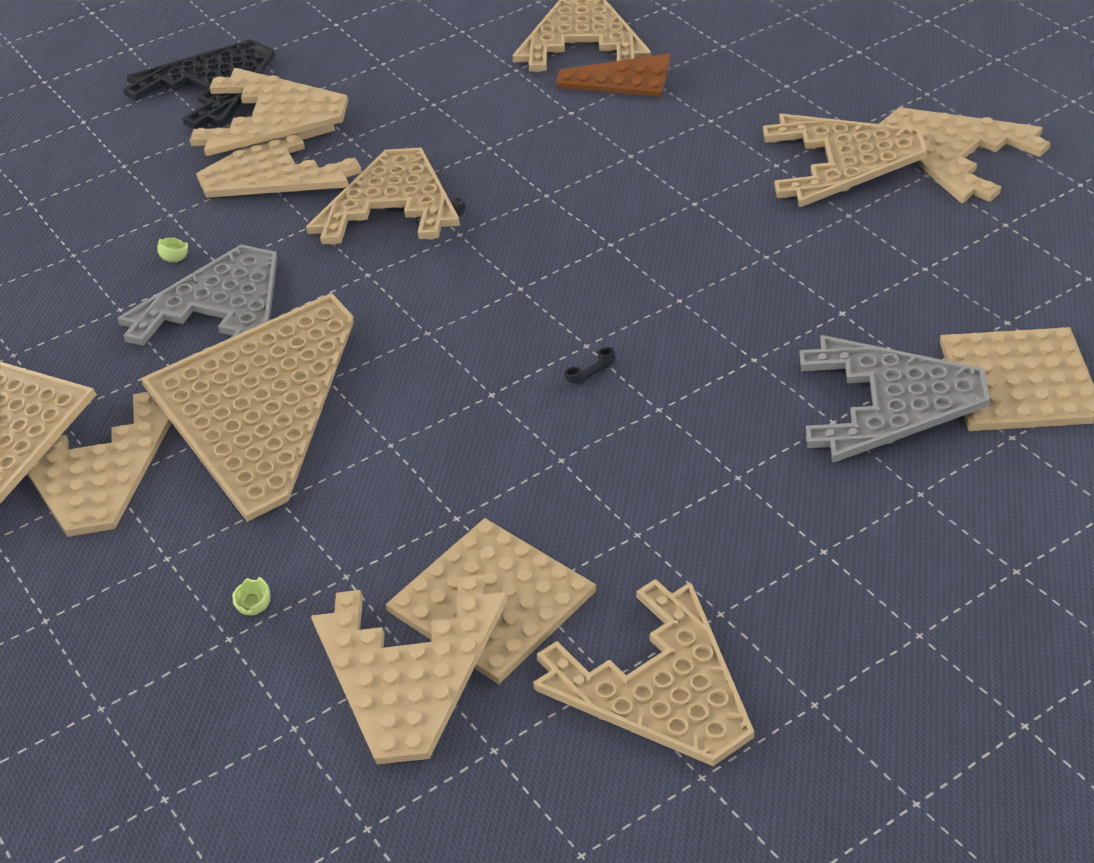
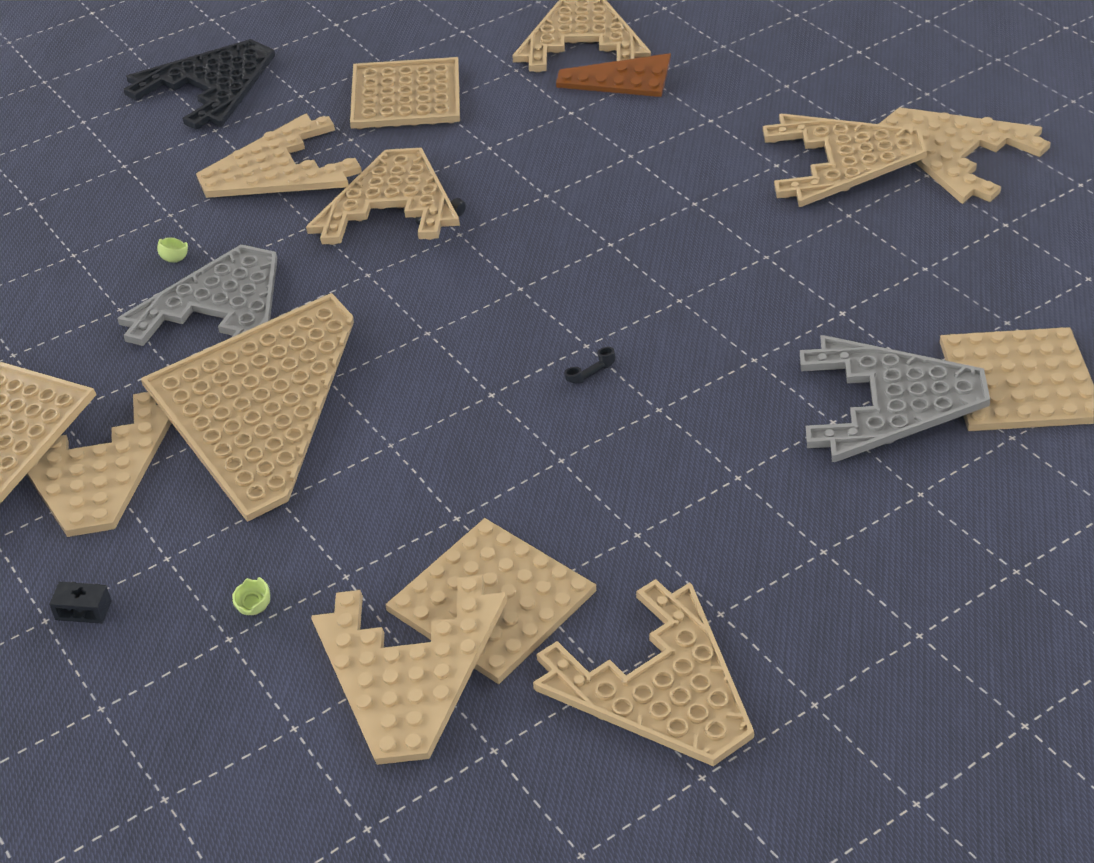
tan wing [190,68,348,156] -> none
none -> black brick [49,582,112,624]
none -> tan plate [350,57,460,129]

